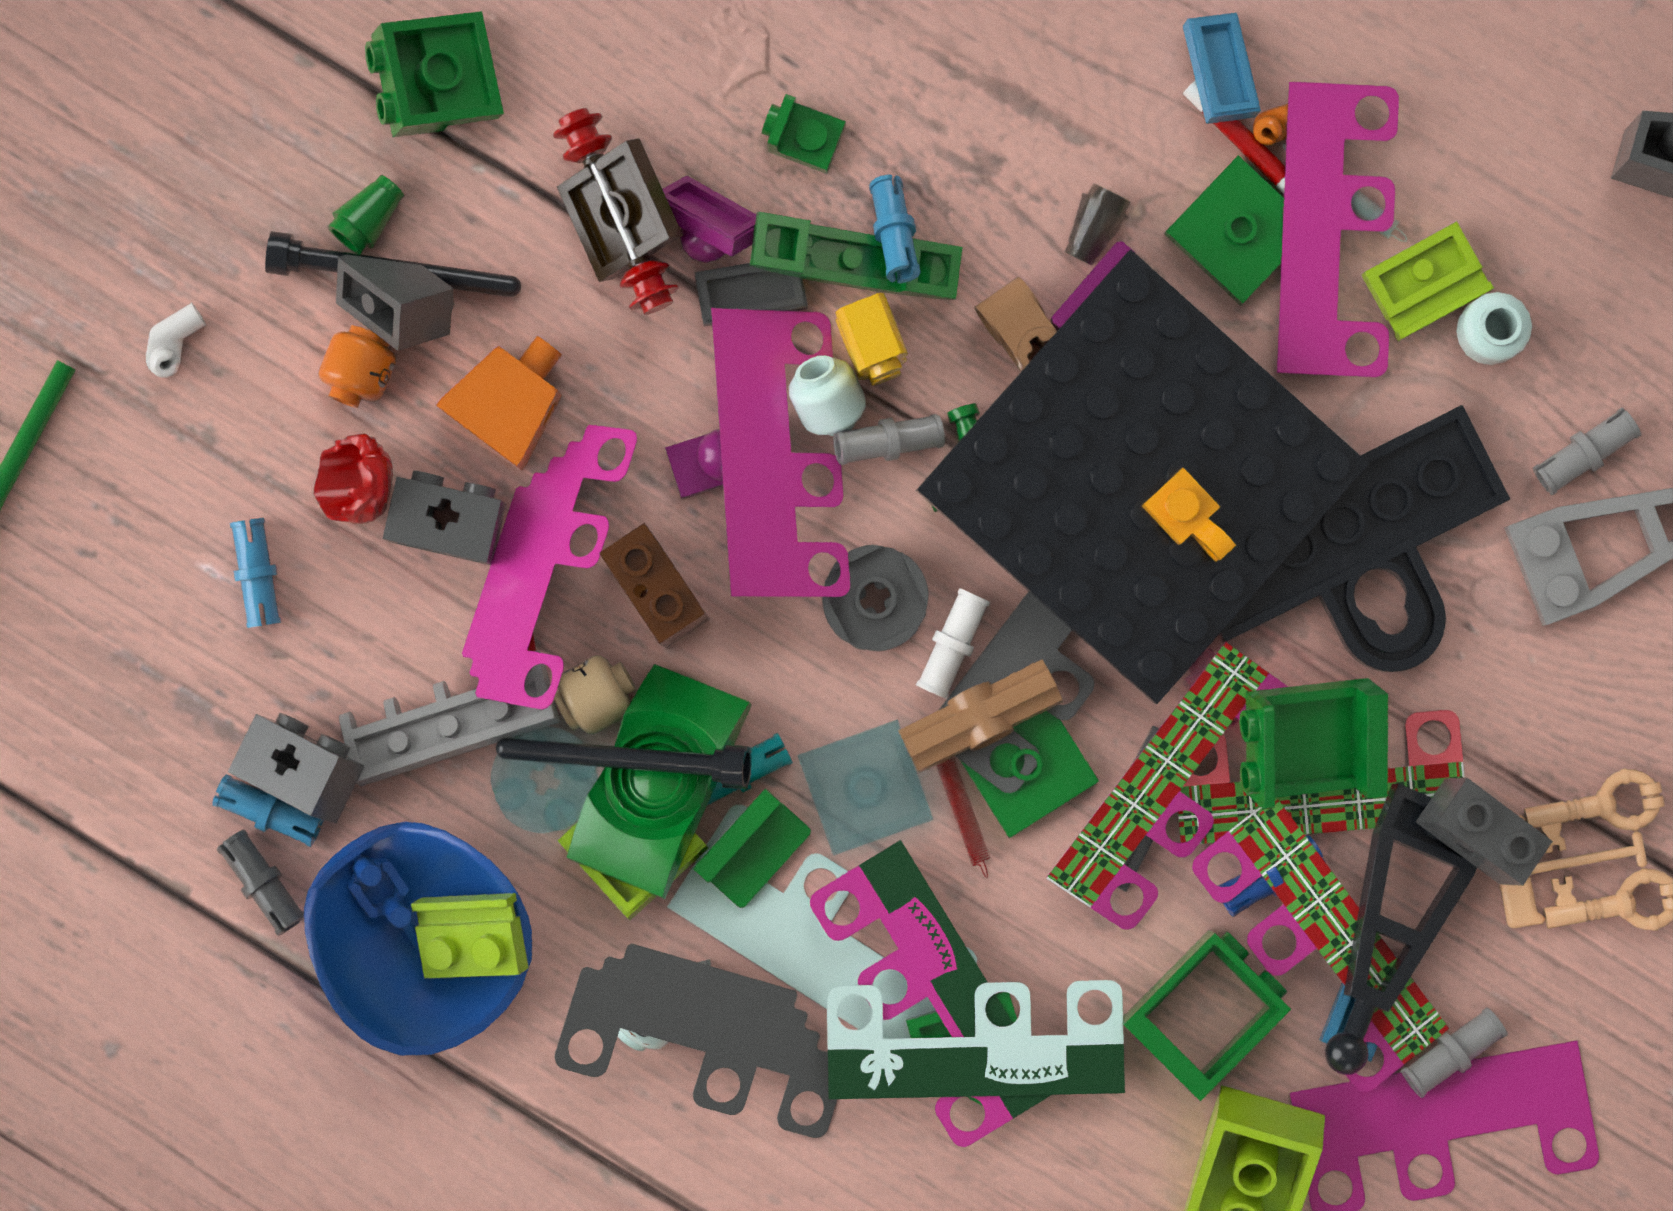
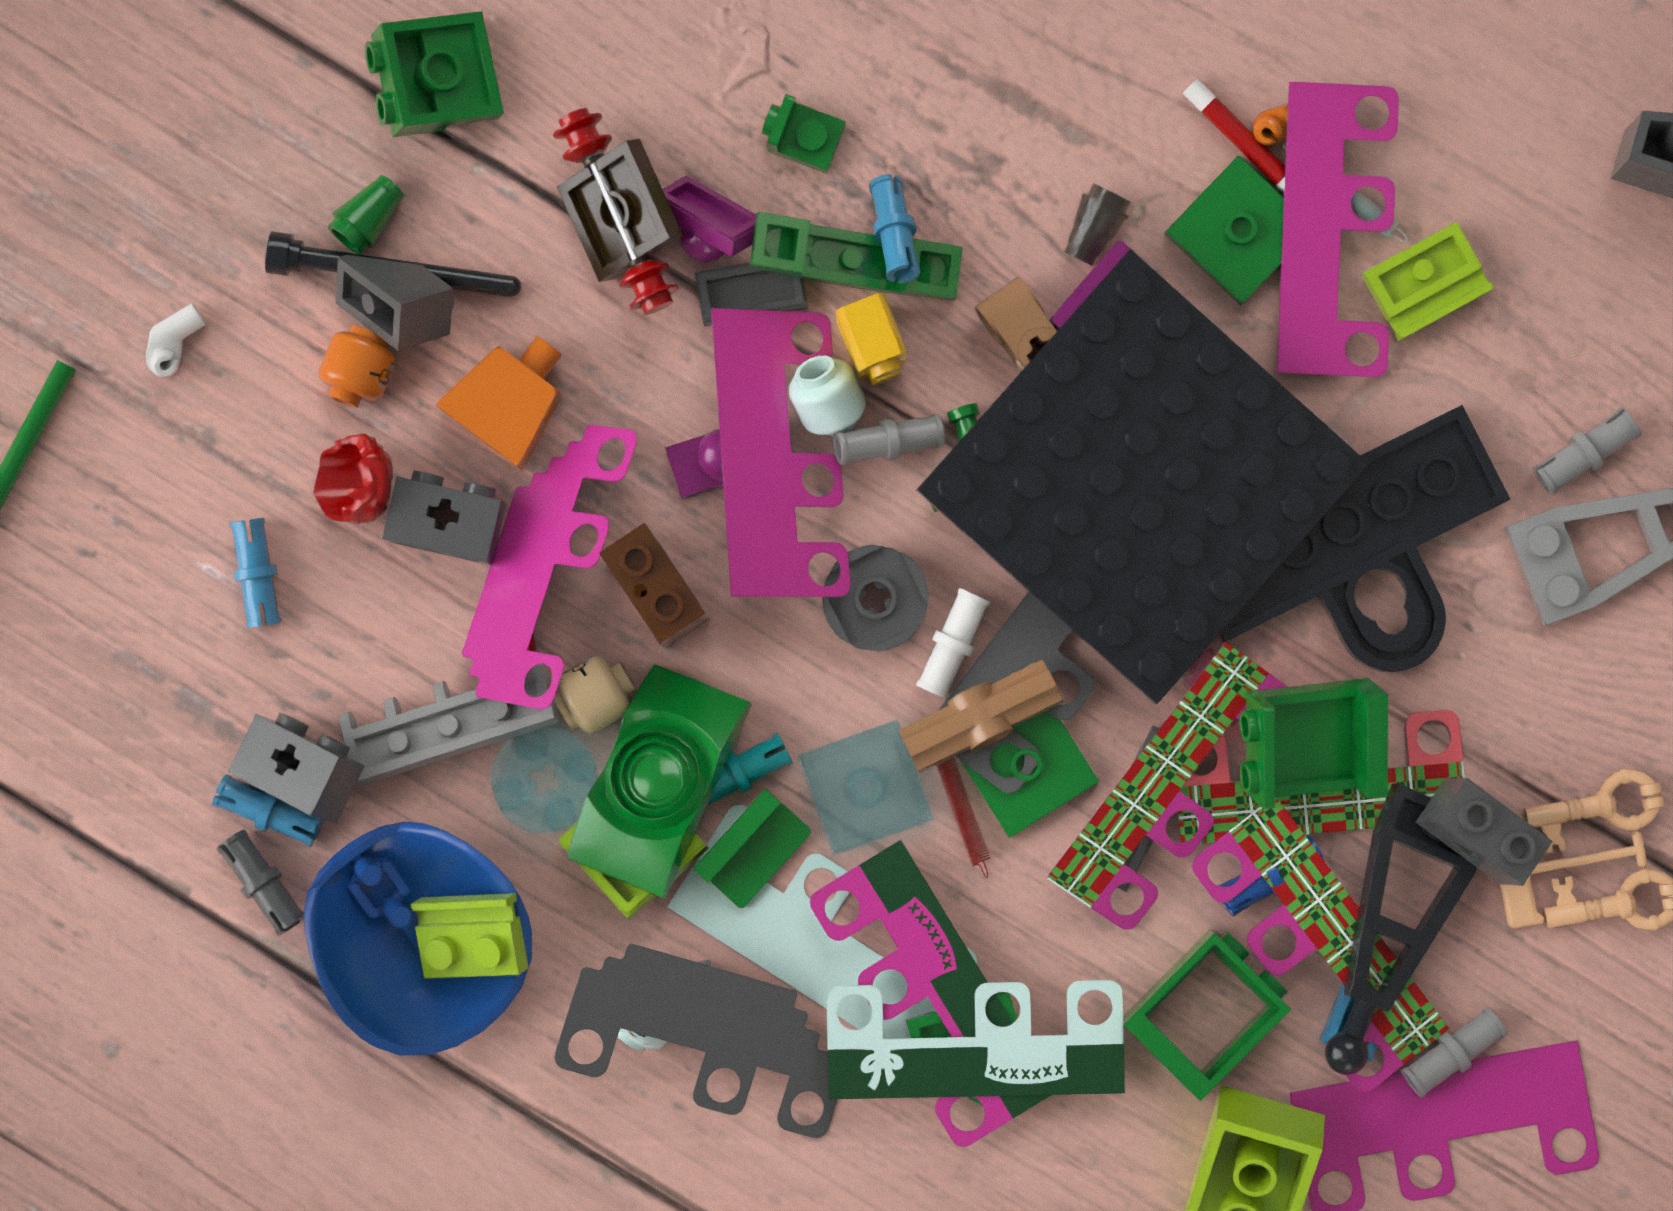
black piece [496,738,752,789] -> none
light orange plate [1142,467,1236,562] -> none
dark azure tile [1183,12,1261,124] -> none
light aqua head [1456,292,1532,365] -> none

